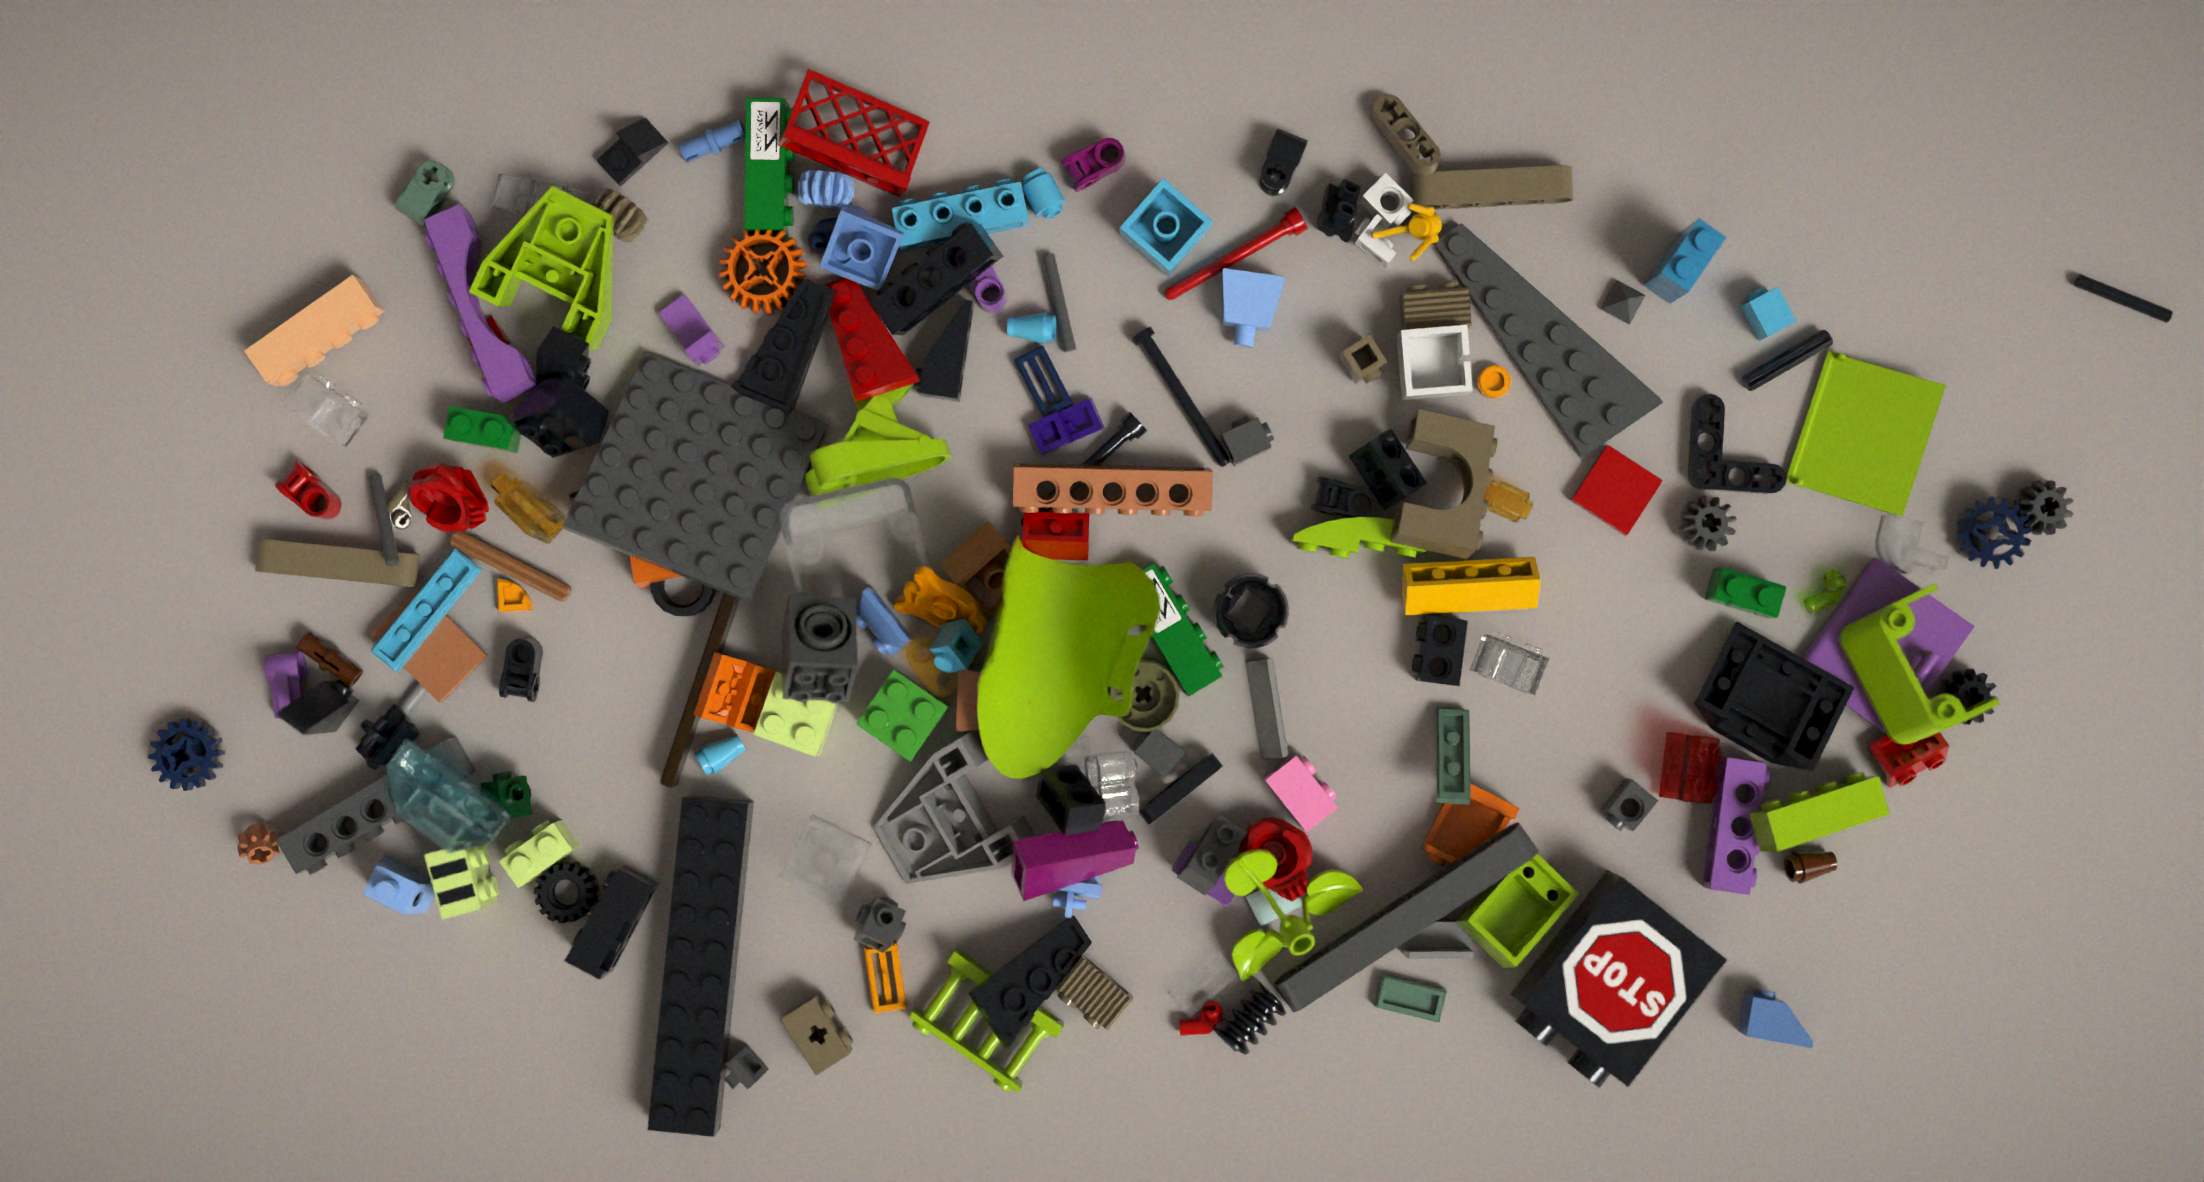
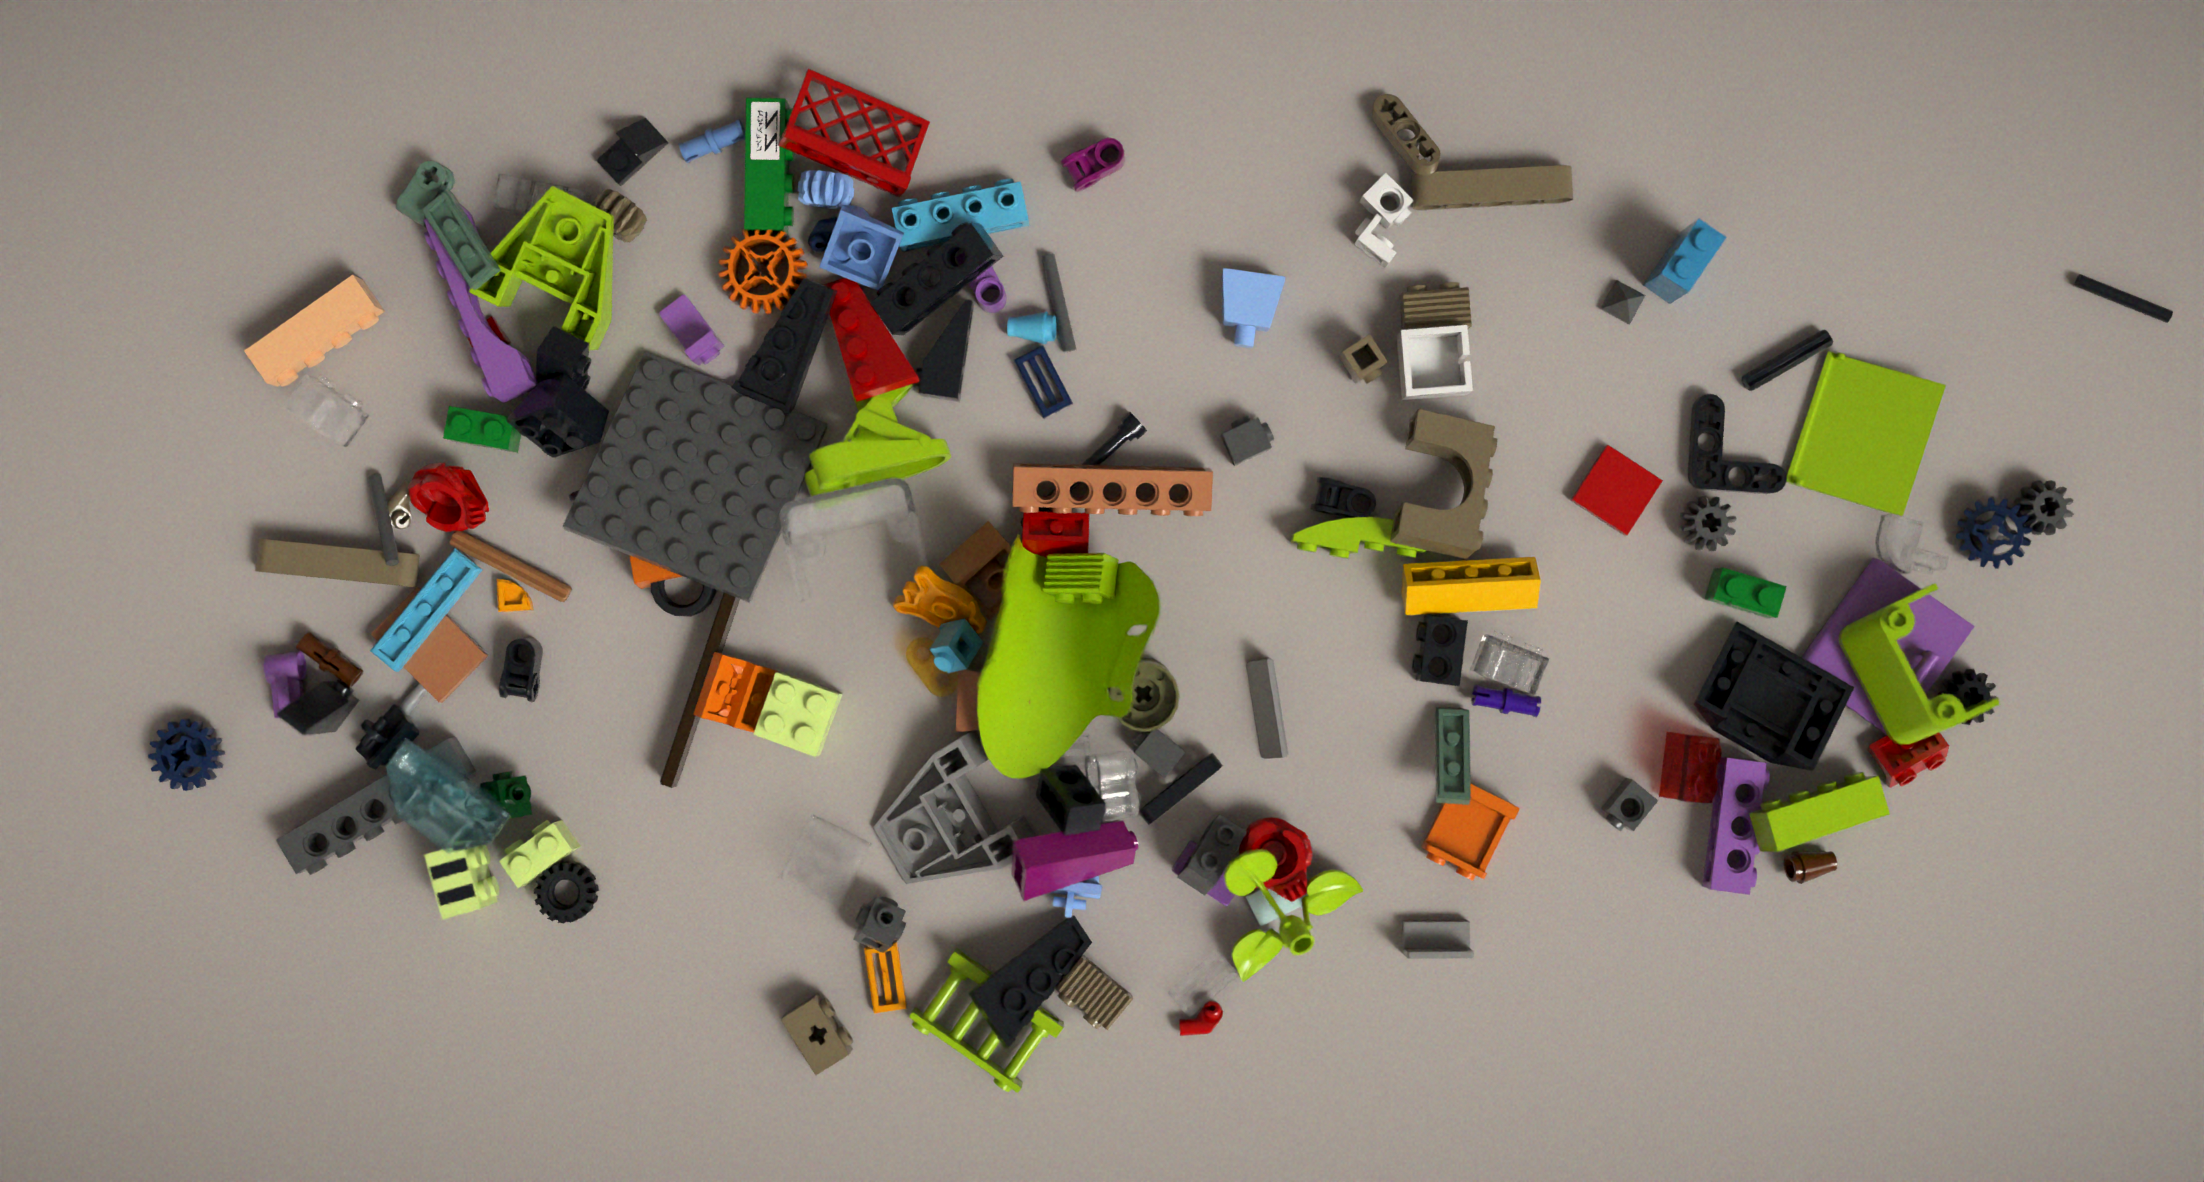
nougat gear [237,824,279,864] -> none
red piece [275,460,342,520] -> none
light blue torso [363,856,435,914] -> none
clear yellow torso [491,473,567,544] -> none
black wedge [564,865,659,980] -> none
black brick [647,795,754,1137] -> none
medium azure cone [694,733,746,776] -> none
dark grey tile [724,1045,769,1090] -> none
dark grey brick [782,595,858,703] -> none
medium blue slope [856,587,915,656] -> none
bright green brick [856,669,950,762] -> none
medium azure brick [1022,168,1066,220] -> none
dark purple slope [1028,398,1105,455] -> none
medium azure brick [1119,178,1213,277] -> none
black bar [1132,326,1230,467] -> none
green brick [1143,563,1224,697] -> none
red piece [1164,207,1308,300] -> none
black piece [1213,573,1289,649] -> none
black piece [1213,981,1286,1055] -> none
black piece [1260,128,1308,196] -> none
bright pink brick [1263,754,1338,832] -> none
dark grey beam [1273,822,1539,1012] -> none
black hips [1317,179,1360,243] -> none
black brick [1349,428,1427,511] -> none
yellow plant [1371,203,1442,261] -> none
sand green tile [1374,974,1447,1023] -> none
dark grey wing [1433,223,1663,458] -> none
lime piece [1456,853,1579,968] -> none
light orange tile [1476,365,1511,399] -> none
clear yellow brick [1484,480,1533,523] -> none
brick [1511,870,1727,1088] -> none
medium blue slope [1738,989,1813,1048] -> none
medium azure brick [1740,286,1797,341] -> none
clear neon green arm [1804,569,1846,614] -> none
none -> sand green tile [421,190,501,290]
none -> lime brick [1043,553,1119,604]
none -> dark purple pin [1471,685,1541,717]

